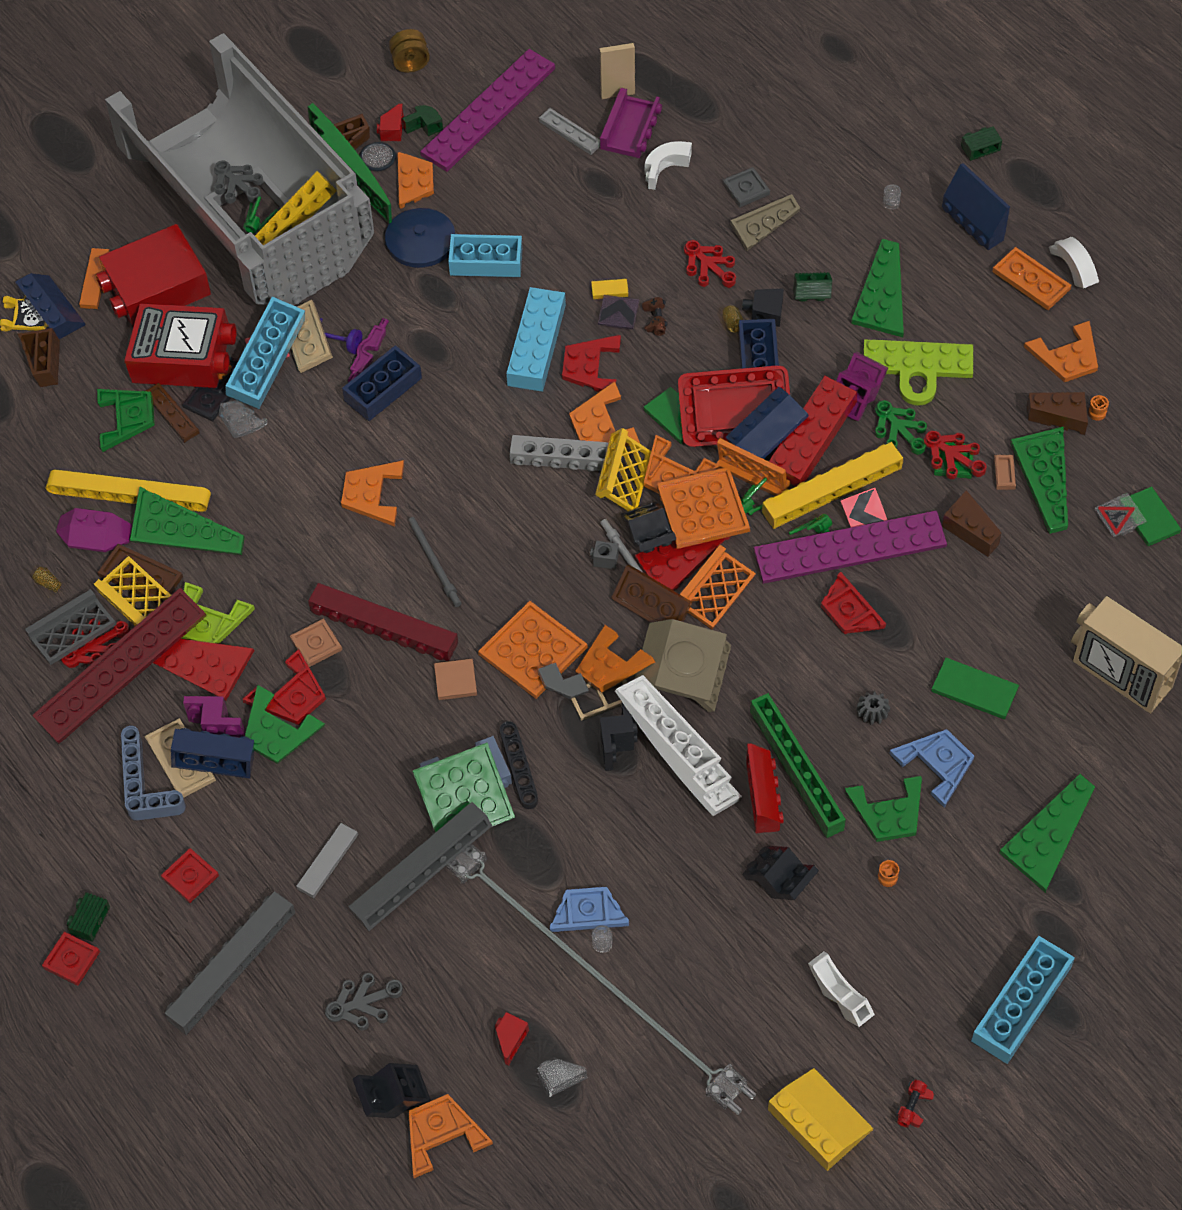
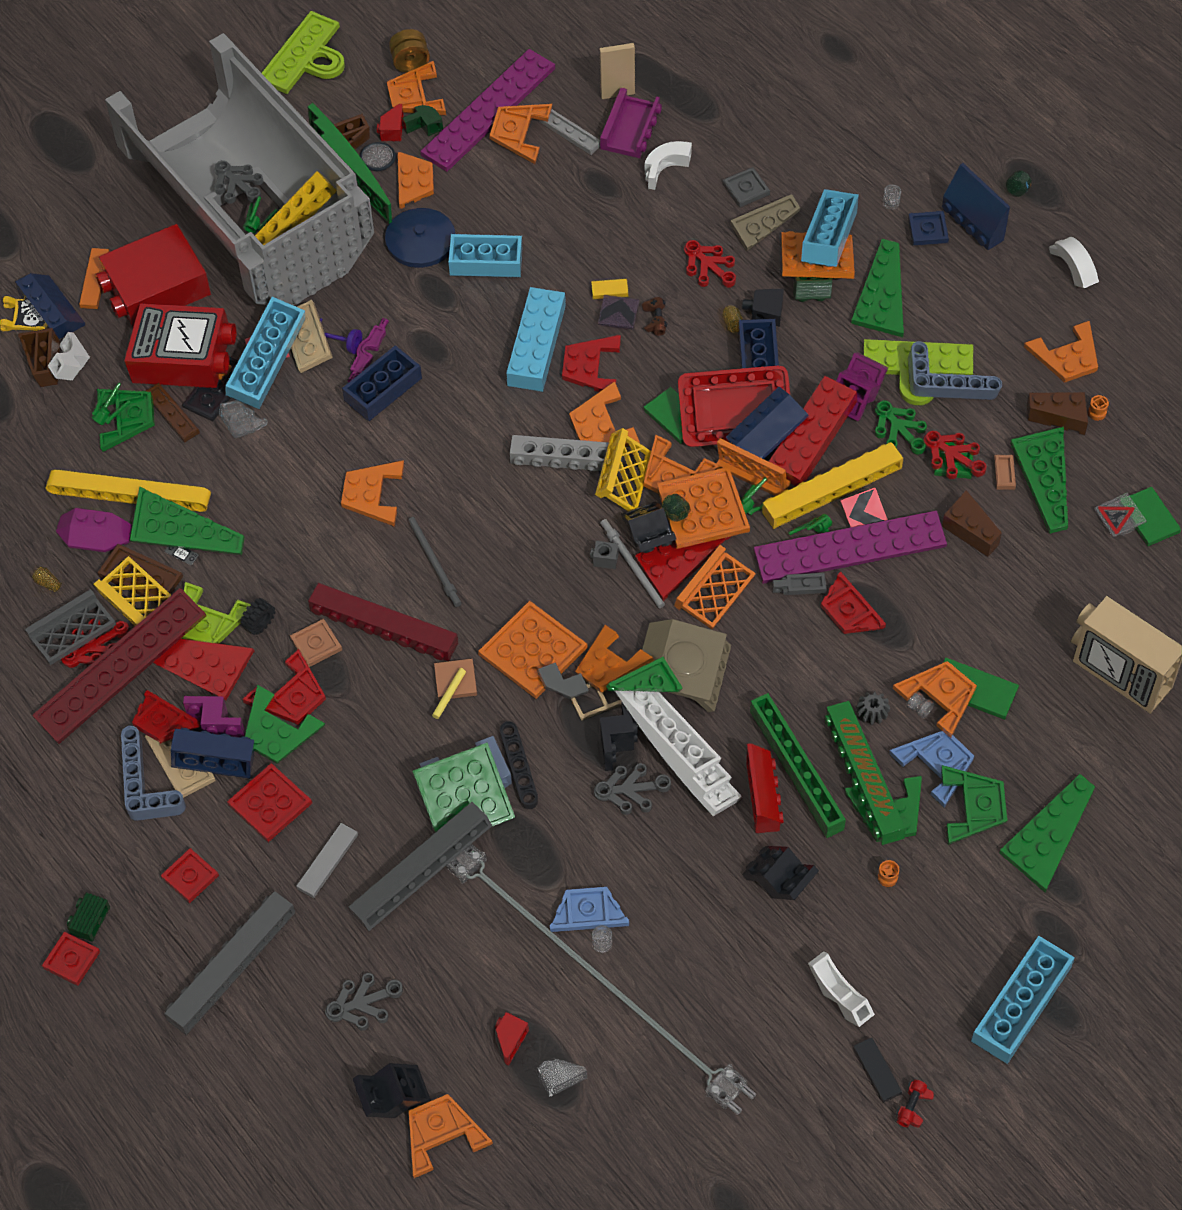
reddish brown plate [611,564,693,623] -> none
yellow slope [768,1068,874,1171] -> none
dark green brick [961,126,1002,161] -> none
orange plate [992,247,1072,310] -> none
none -> white arch [48,332,90,381]
none -> green plant [92,382,131,425]
none -> red wing [132,690,201,743]
none -> sticker [164,547,199,565]
none -> red plate [227,763,312,842]
none -> black tyre [240,598,276,635]
none -> lime plate [262,11,345,94]
none -> orange wing [387,61,446,115]
none -> light yellow bar [432,668,466,719]
none -> orange wing [490,104,552,164]
none -> dark grey plant [594,763,671,815]
none -> green wing [606,657,683,692]
none -> clear green head [662,494,690,522]
none -> dark grey hinge [772,573,827,595]
none -> orange plate [781,231,855,279]
none -> medium azure brick [801,189,859,267]
none -> green brick [824,701,906,845]
none -> black tile [853,1038,902,1103]
none -> orange wing [893,661,977,738]
none -> clear wheel [907,692,934,719]
none -> dark blue plate [908,211,949,246]
none -> sand blue beam [908,341,1002,400]
none -> green wing [941,765,1007,845]
none -> clear green head [1006,170,1032,197]

